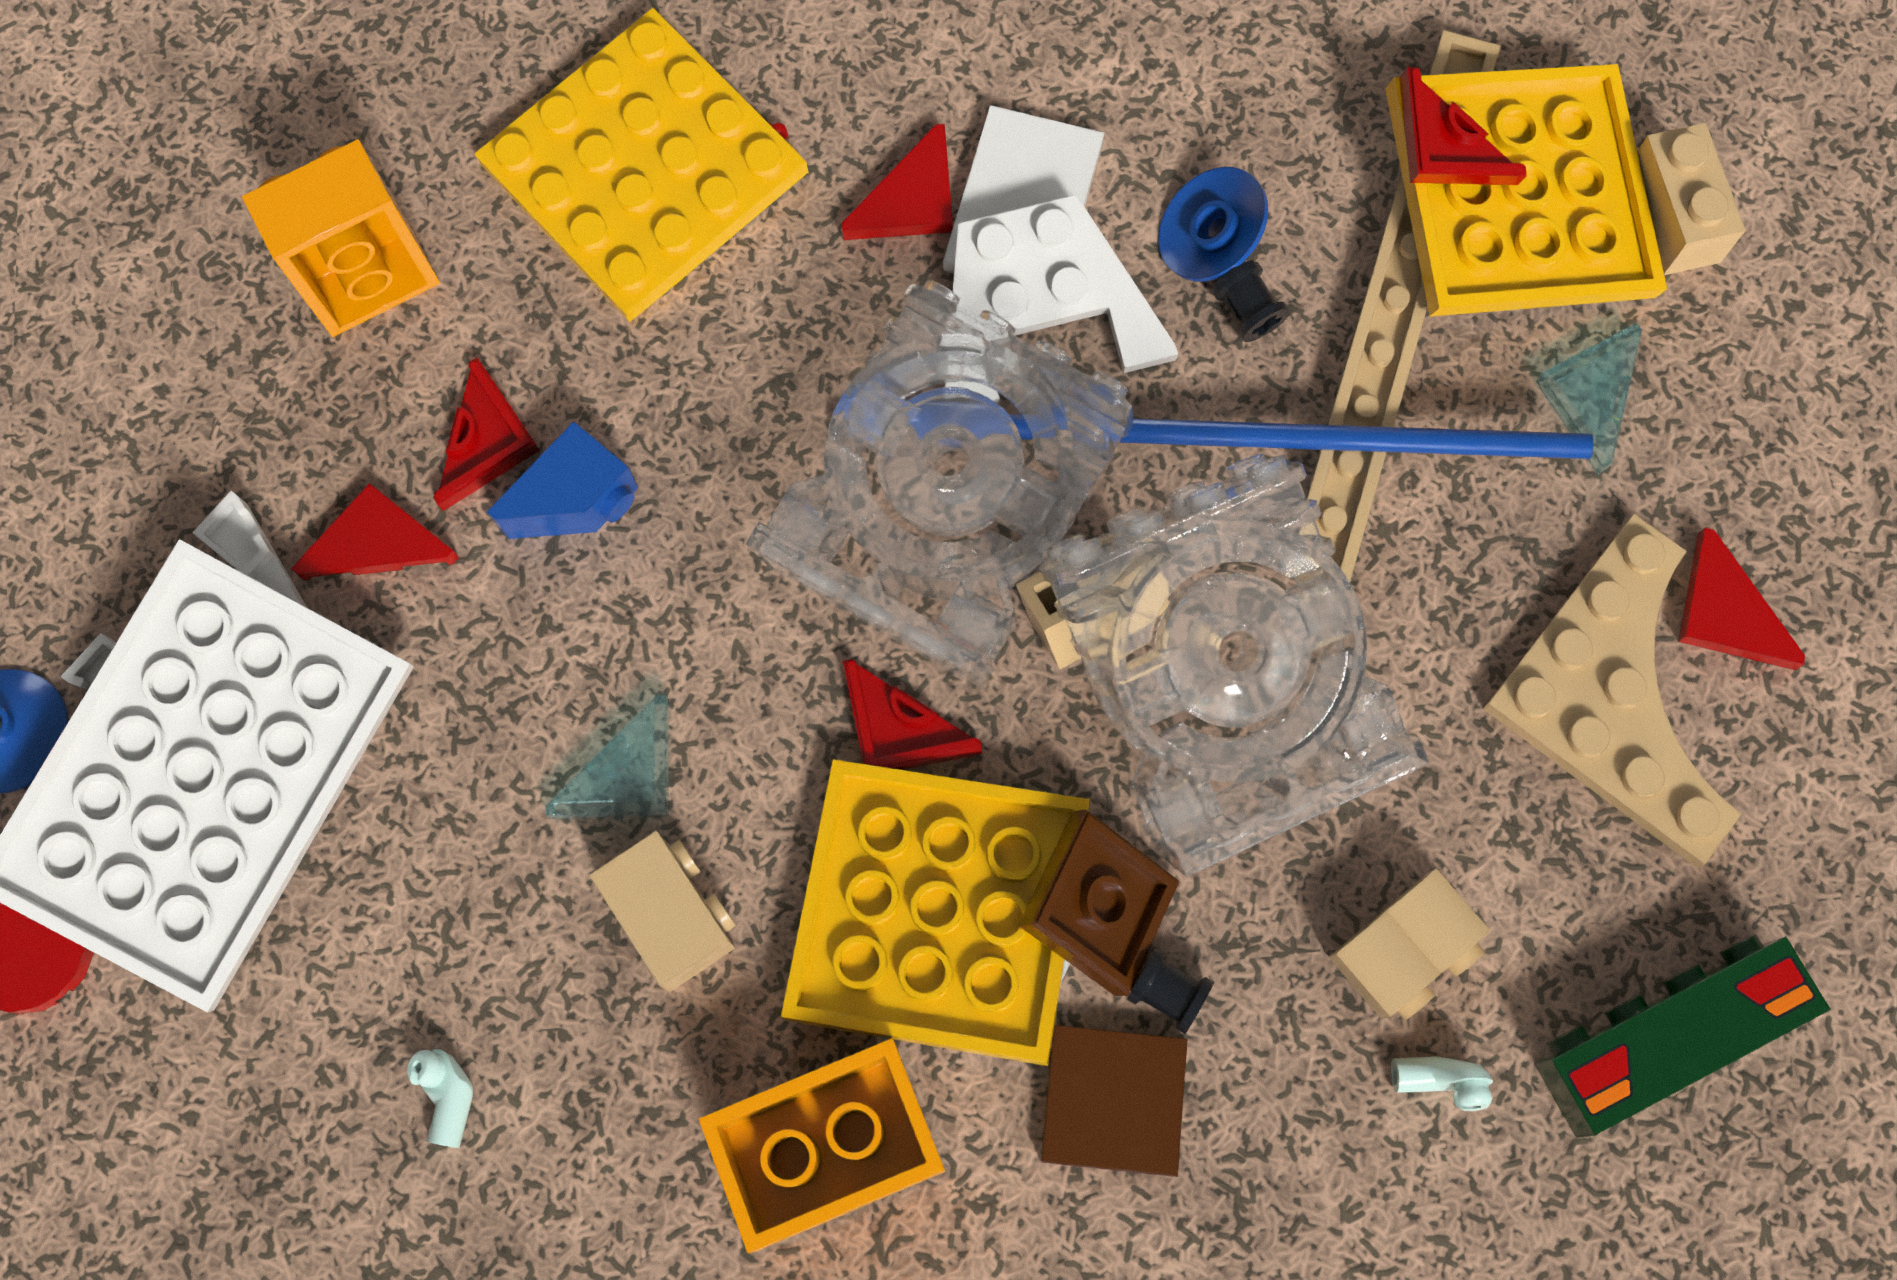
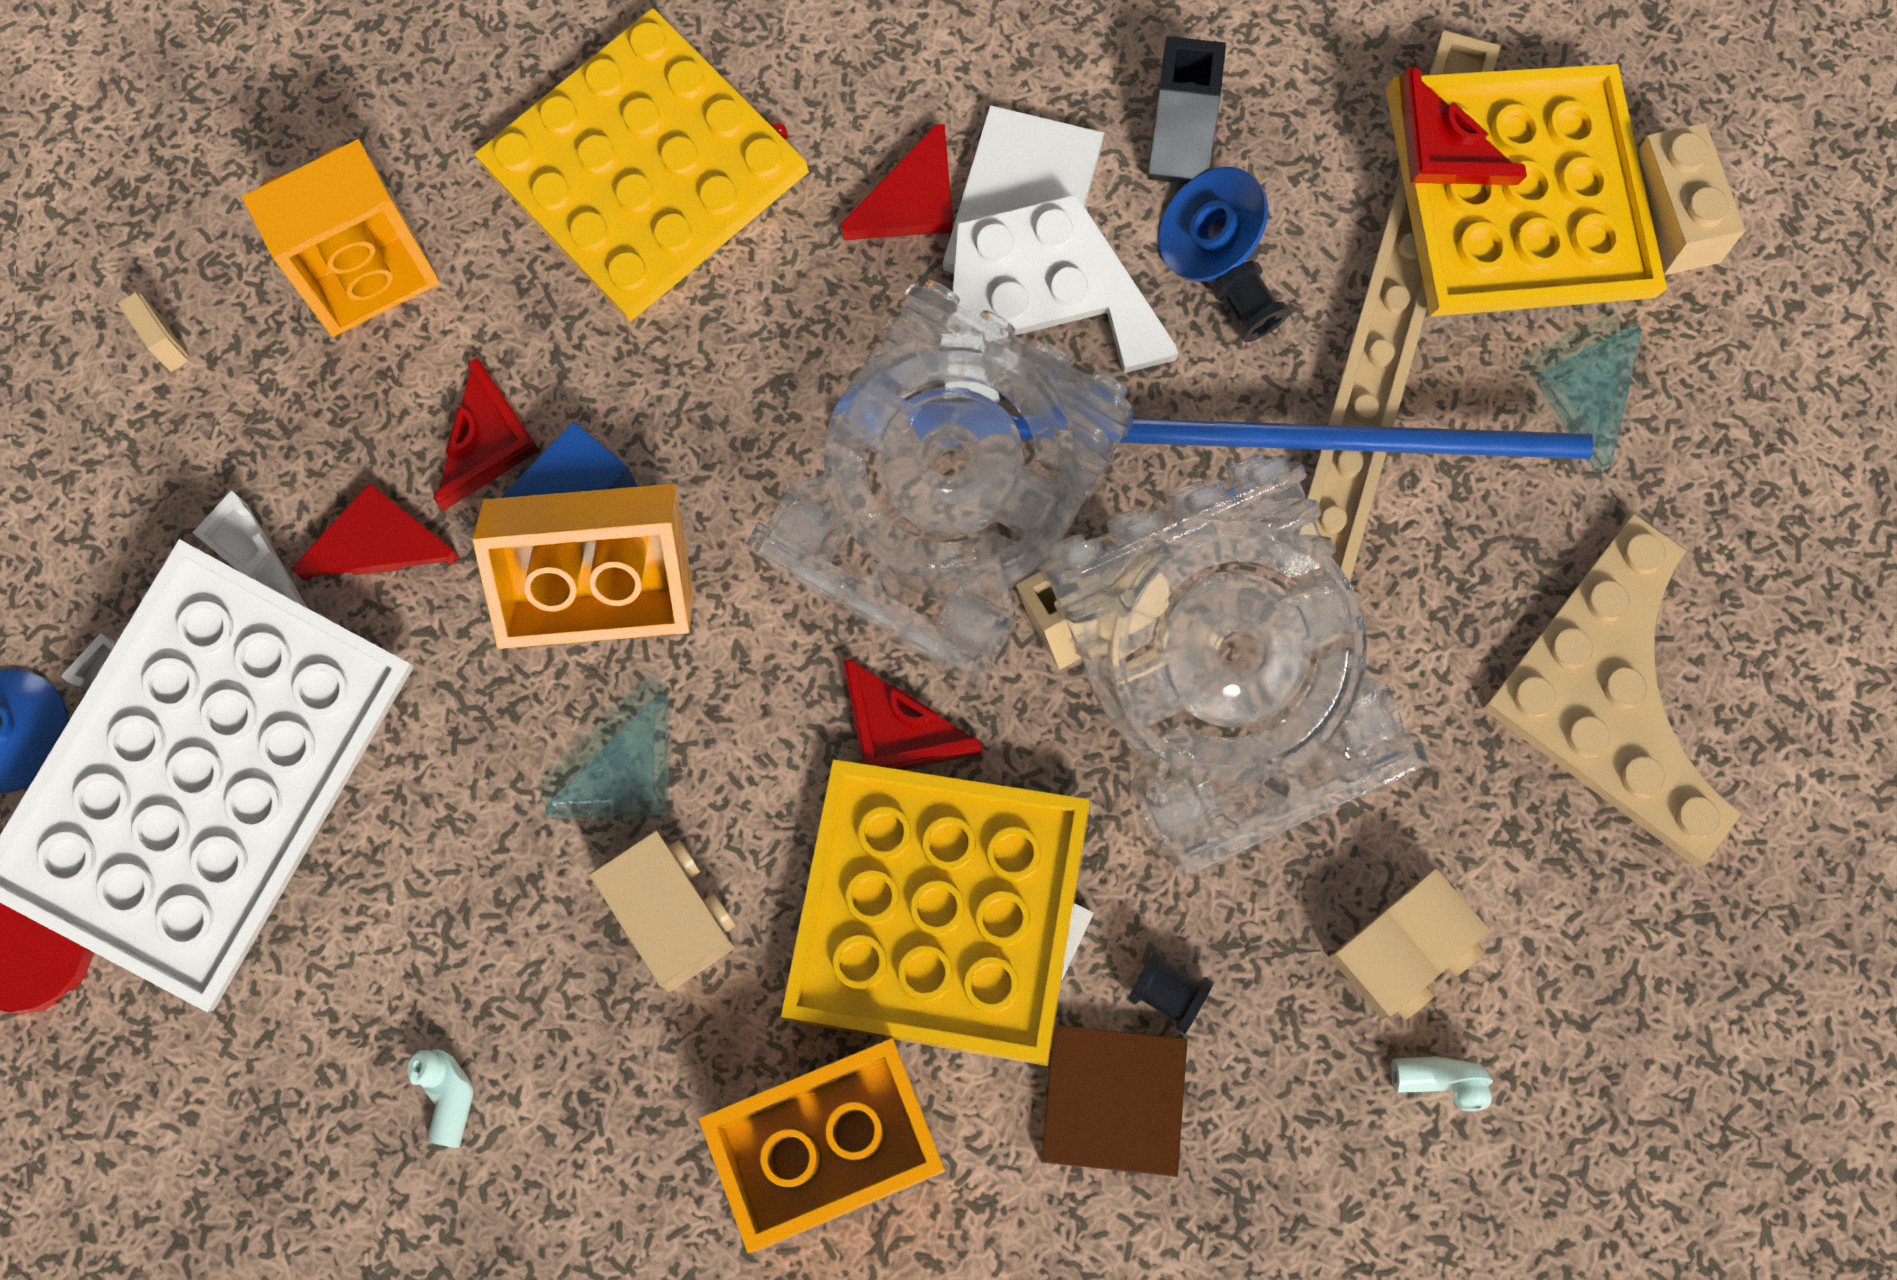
reddish brown tile [1018,809,1180,996] -> none
dark green brick [1535,934,1831,1138] -> none
red tile [1678,527,1805,671] -> none
none -> tan tile [117,292,189,372]
none -> light orange brick [472,484,693,649]
none -> slope [1148,36,1226,184]

